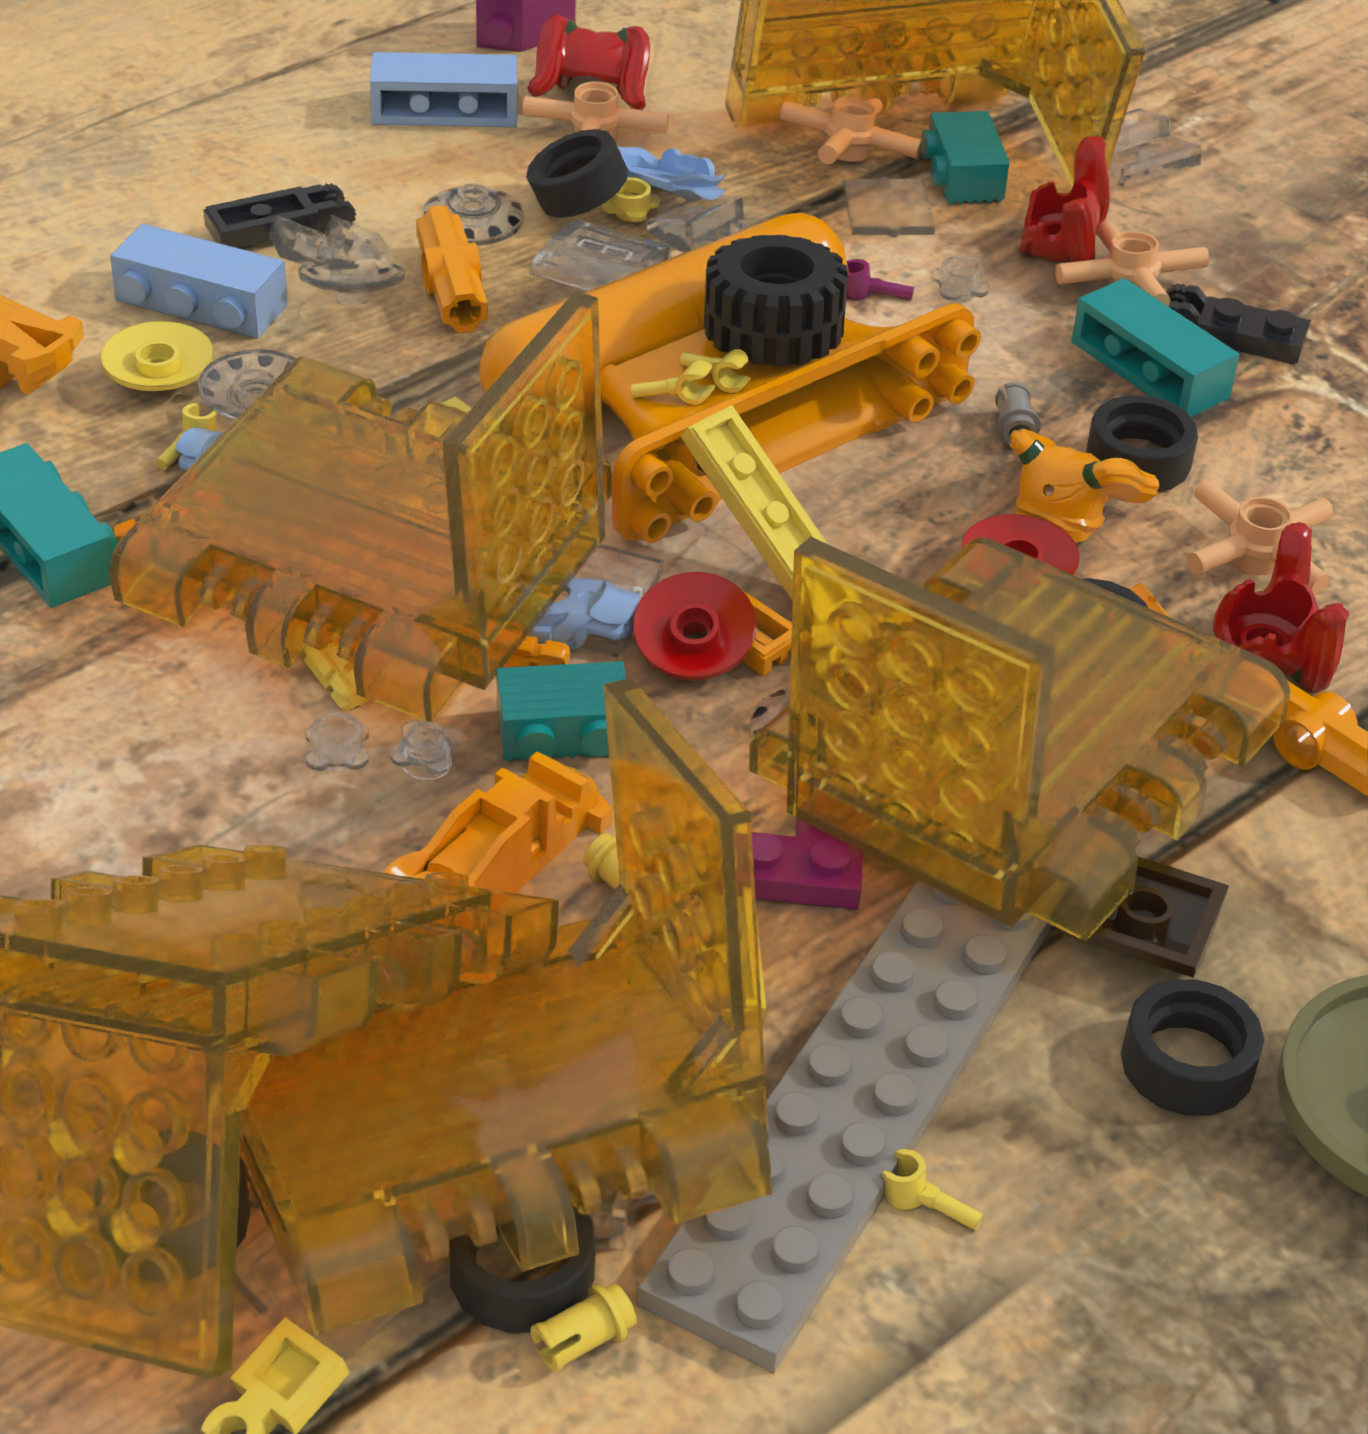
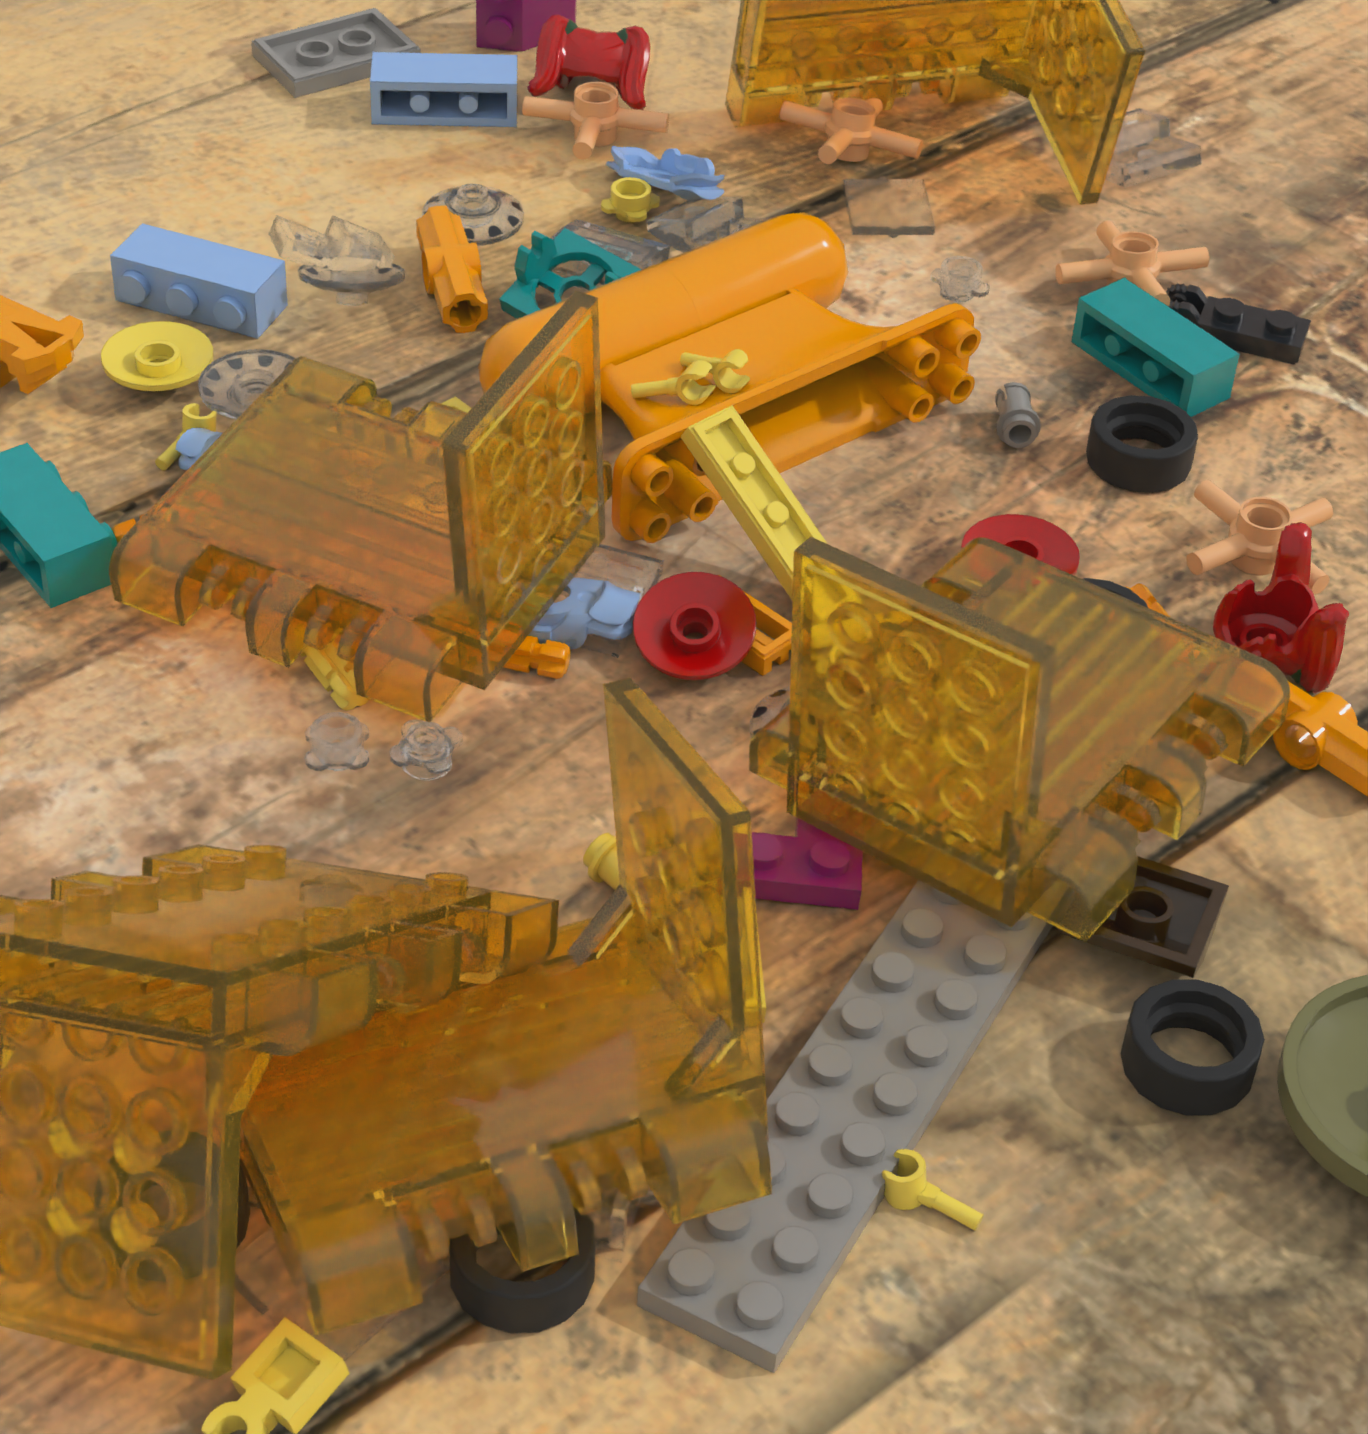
black hinge [203,183,357,249] -> none
light orange piece [372,752,613,974] -> none
teal brick [496,661,632,762] -> none
black tyre [526,129,628,218] -> none
light yellow pin [530,1283,637,1372] -> none
black tyre [704,234,848,366] -> none
magenta hand [846,259,914,300] -> none
teal brick [921,111,1009,204] -> none
light orange hair [1009,429,1159,543] -> none
red hair [1019,135,1110,263] -> none
none -> light grey tile [251,8,421,98]
none -> teal piece [499,227,642,319]

